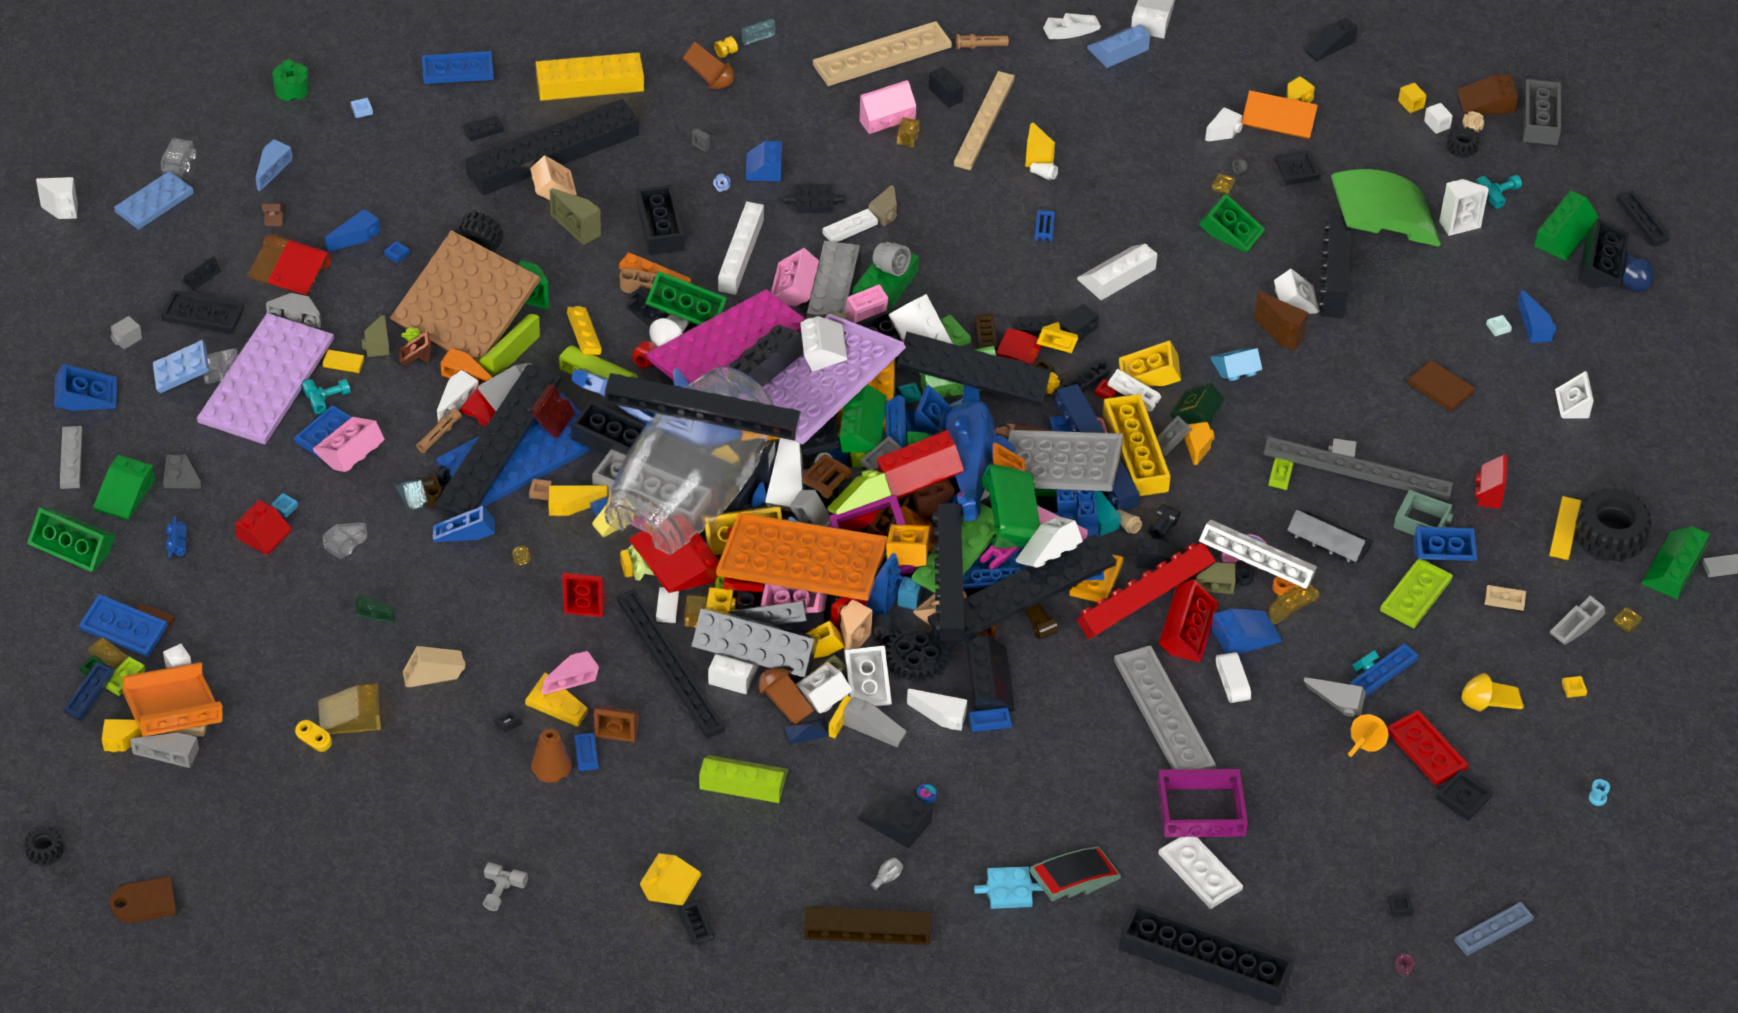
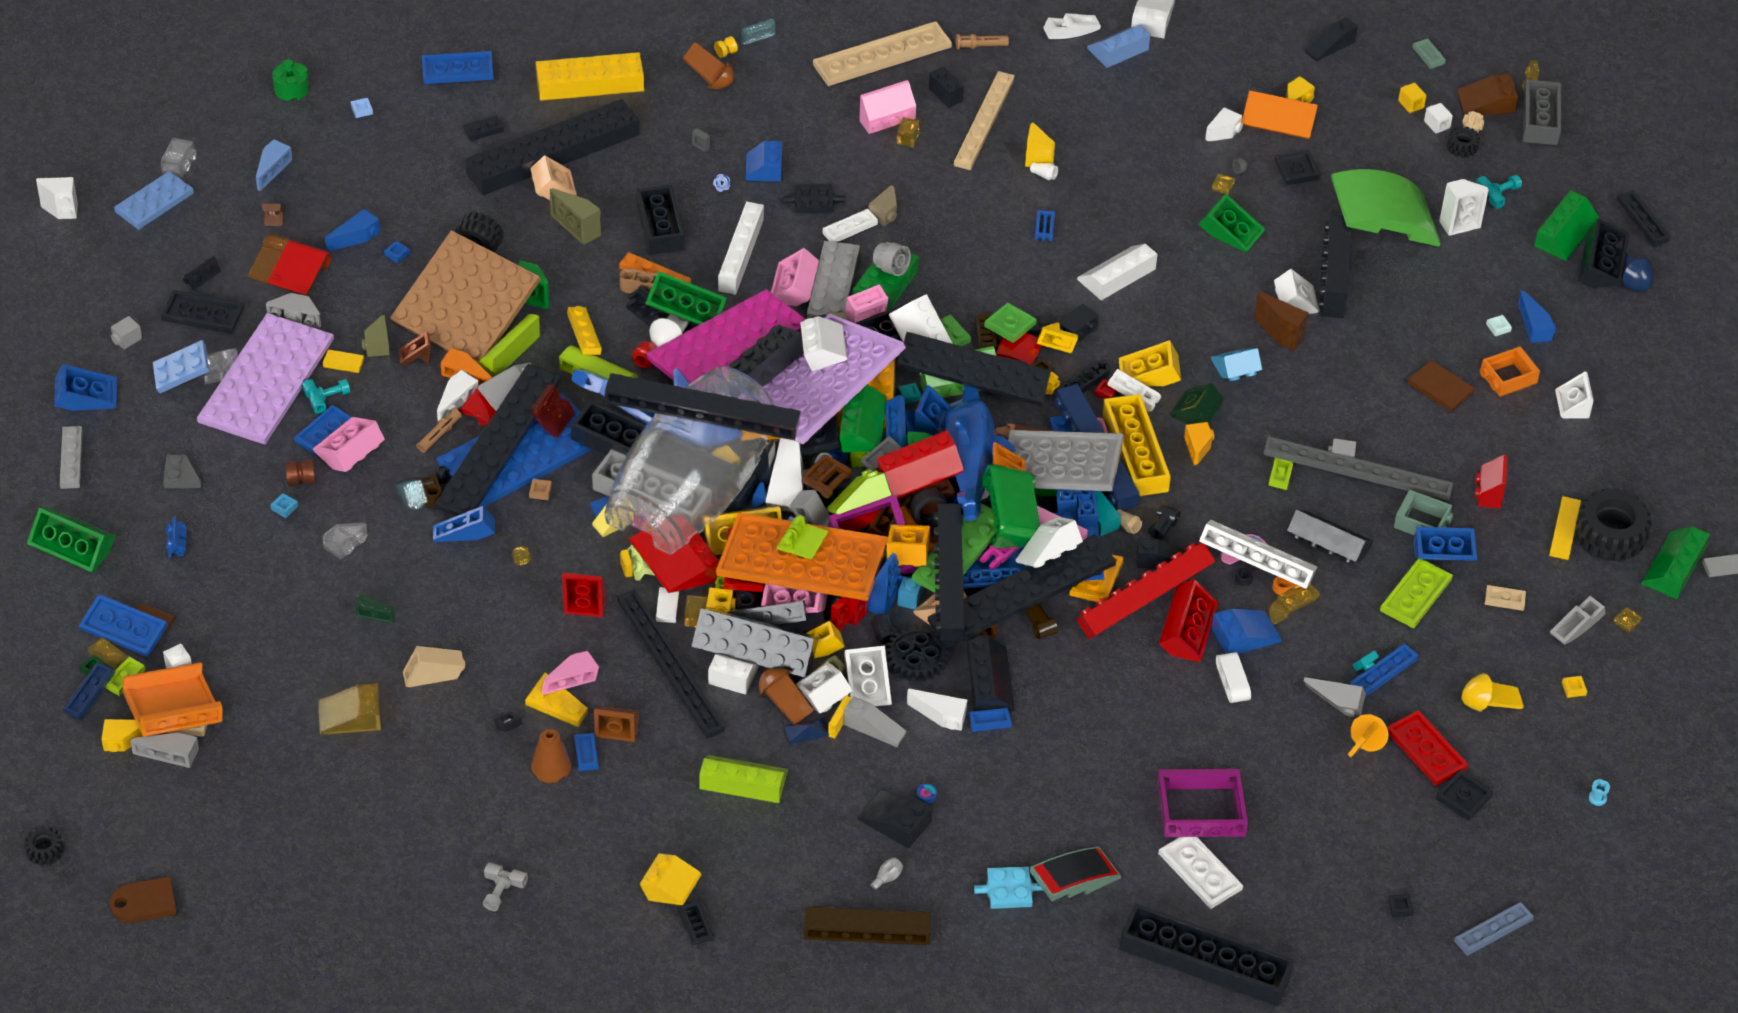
green slope [93,455,155,521] -> none
red slope [235,500,292,555] -> none
yellow plate [295,720,332,752] -> none
lime plant [401,328,421,343] -> none
yellow slope [549,486,607,516] -> none
light nougat slope [840,599,872,652] -> none
light grey plate [1114,645,1216,769] -> none
dark grey plate [1157,416,1192,456] -> none
olive slope [1196,562,1235,594] -> none
clear pink bush [1395,954,1414,975] -> none
none -> copper wheel [286,459,315,486]
none -> lime hinge [777,515,829,560]
none -> black tyre [910,489,948,527]
none -> bright green plate [984,303,1037,343]
none -> sand green tile [1412,38,1446,69]
none -> orange window [1480,346,1540,397]
none -> clear yellow plate [1523,60,1539,90]

